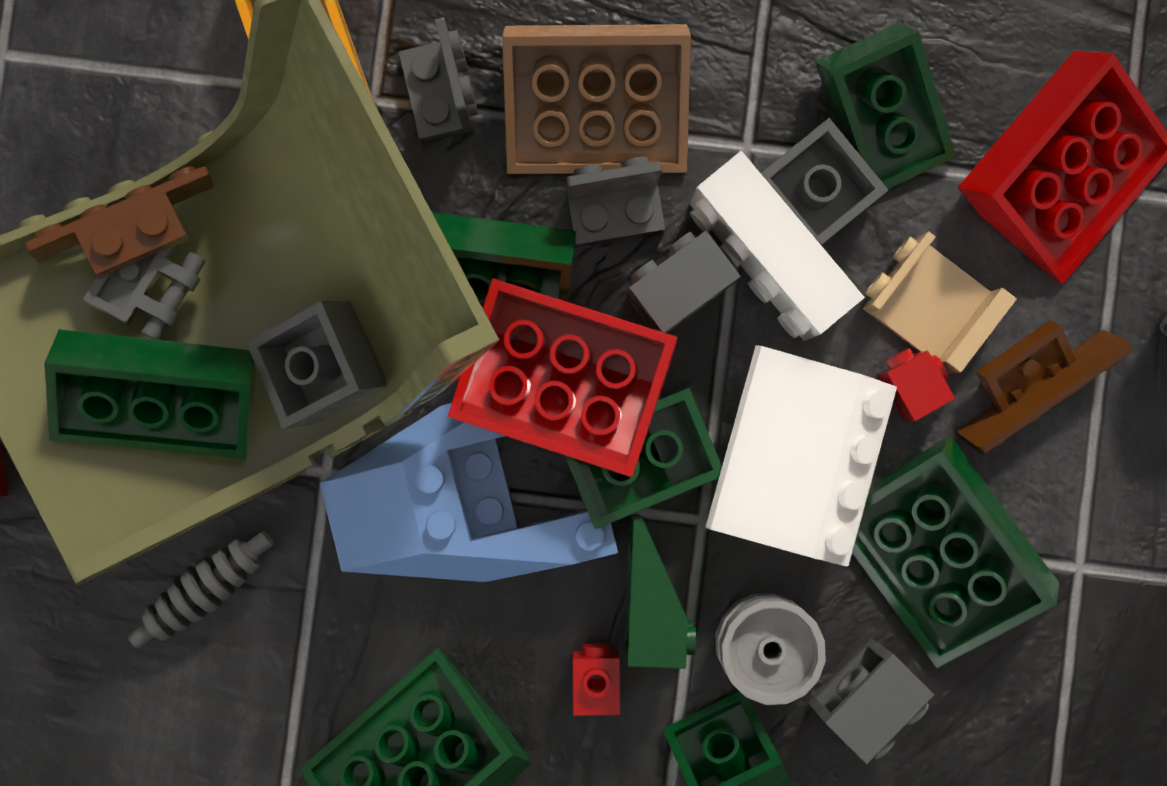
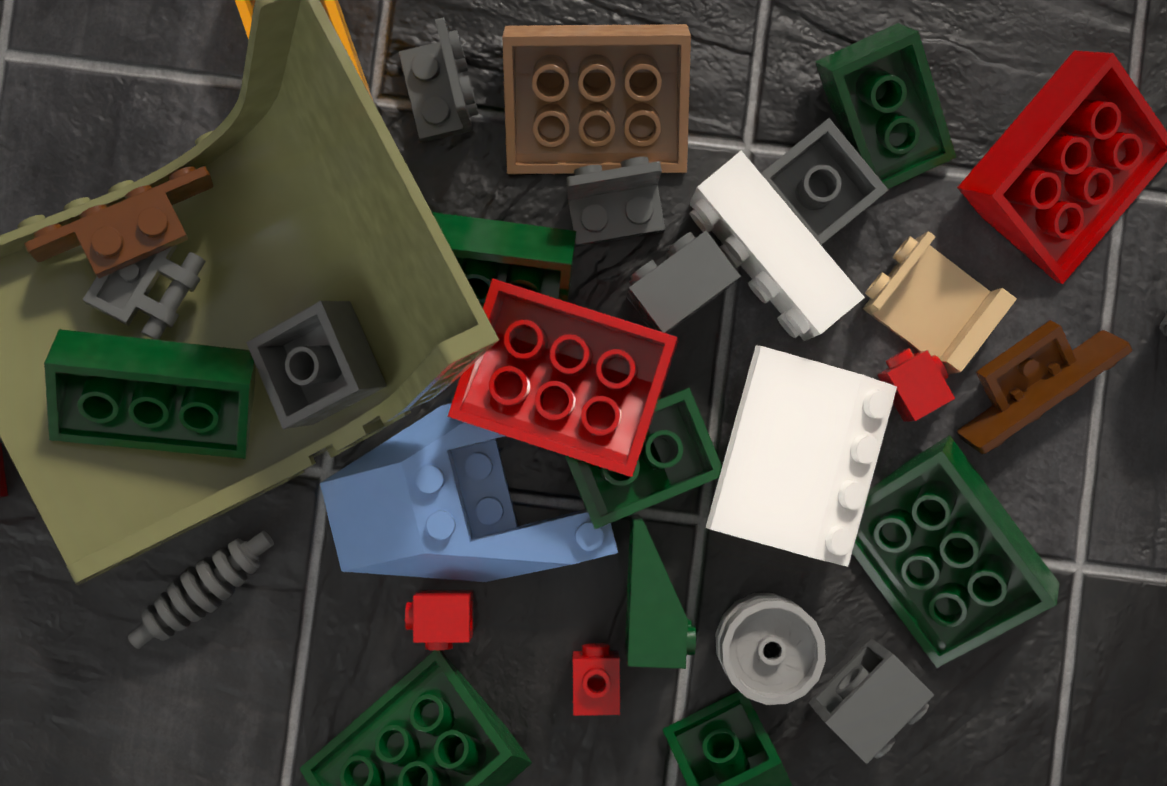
none -> red brick [405,590,473,650]

